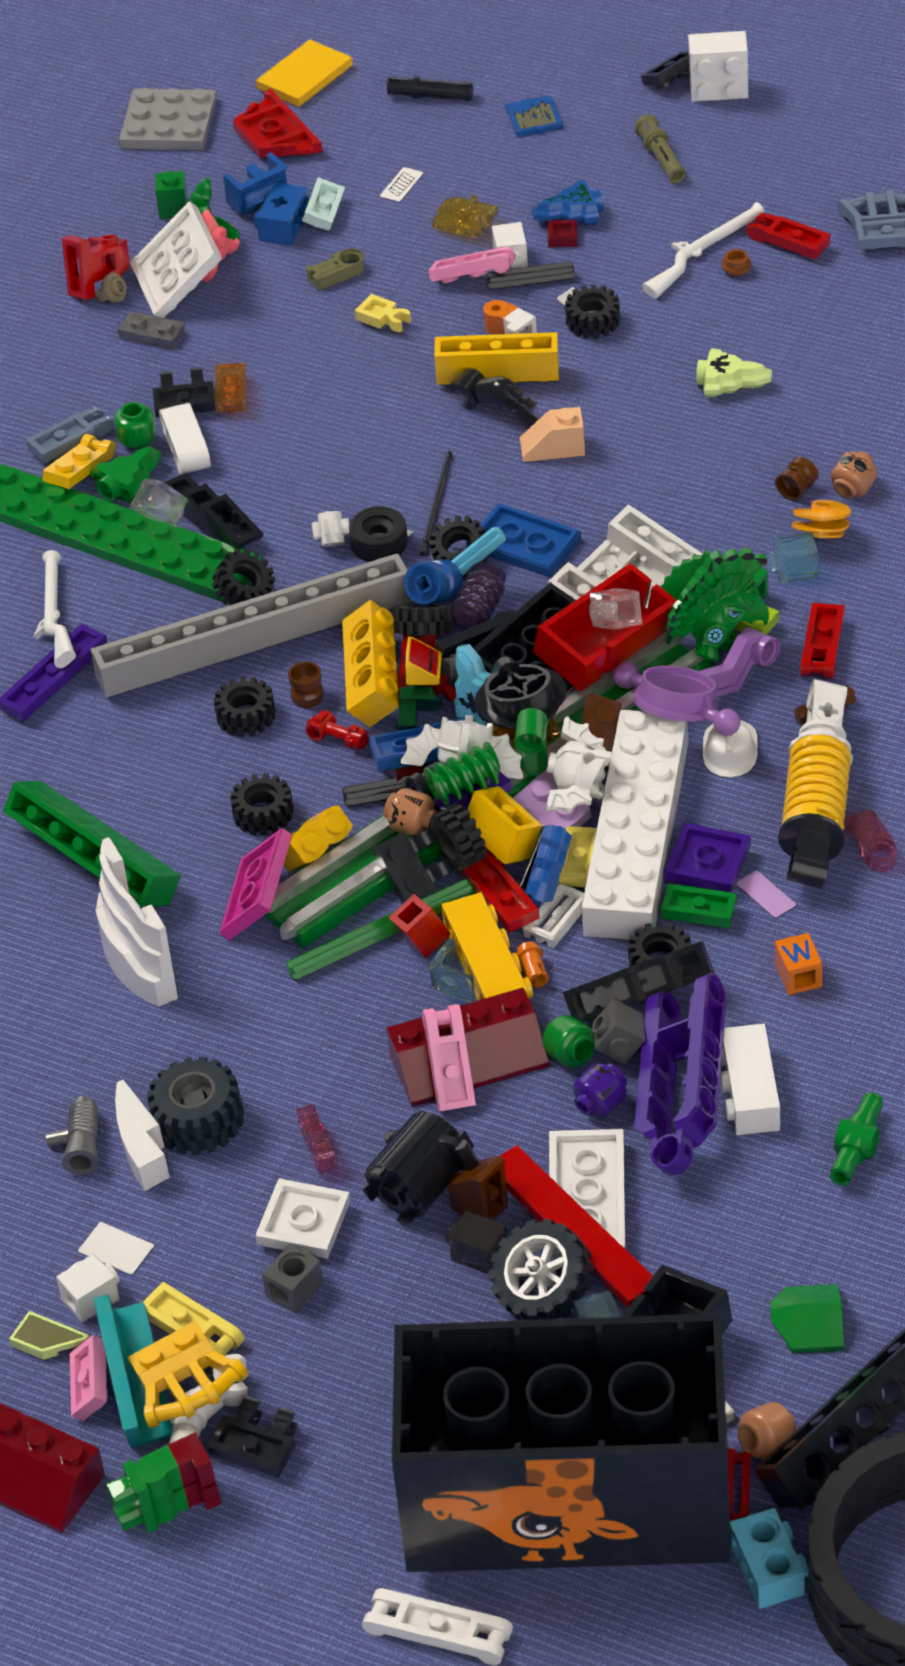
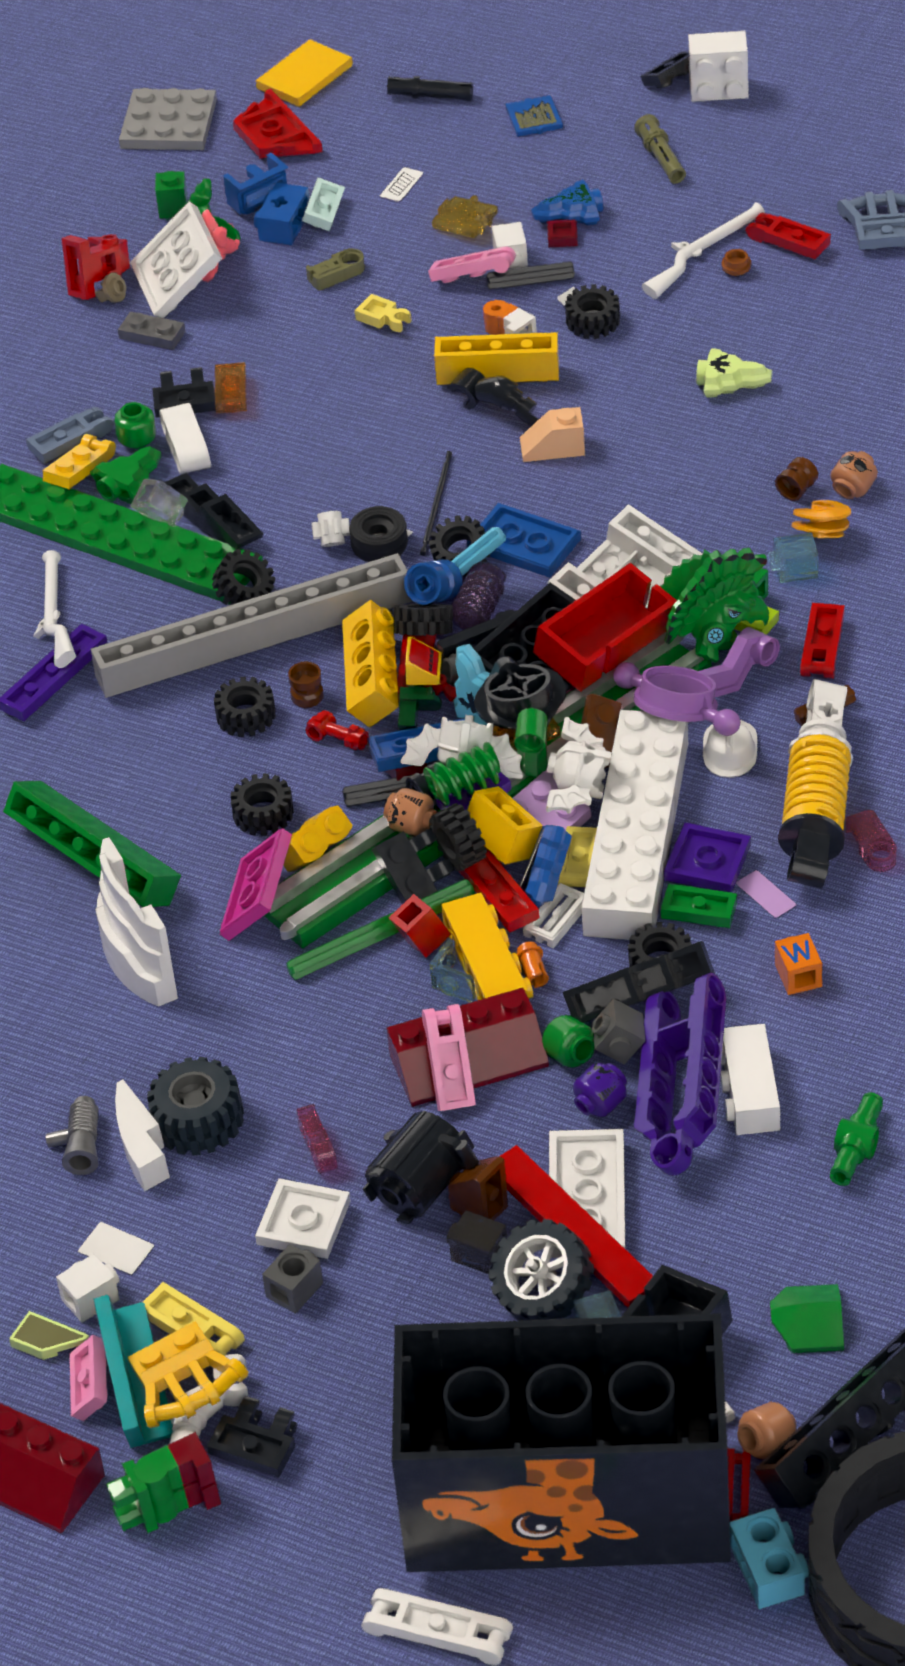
clear brick [589,588,642,630] -> none

